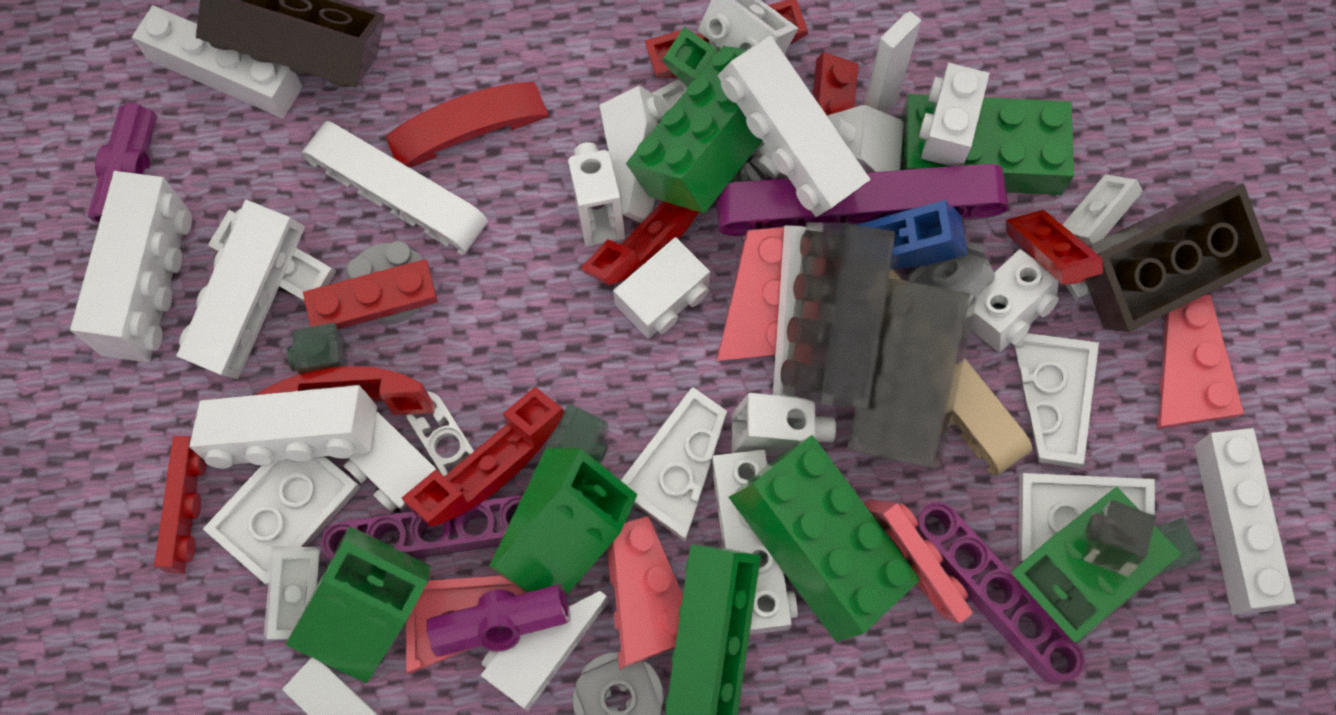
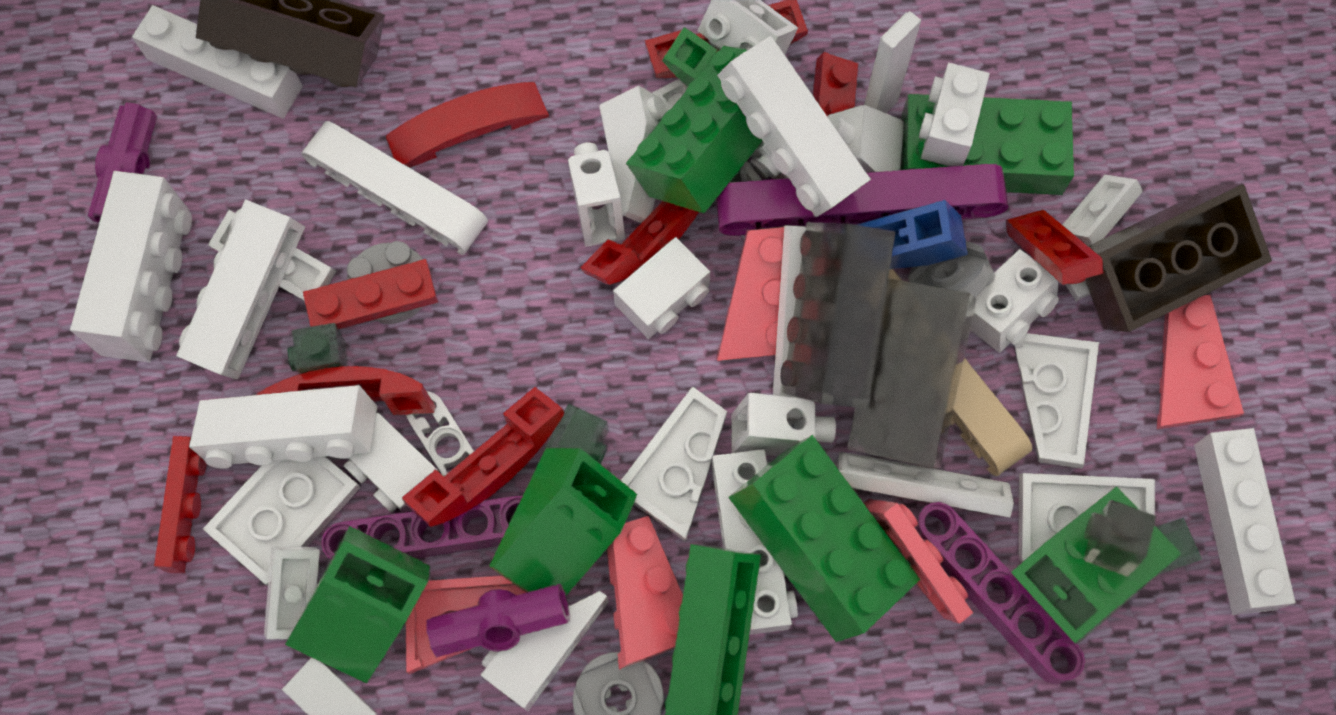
none -> white tile [837,452,1014,518]

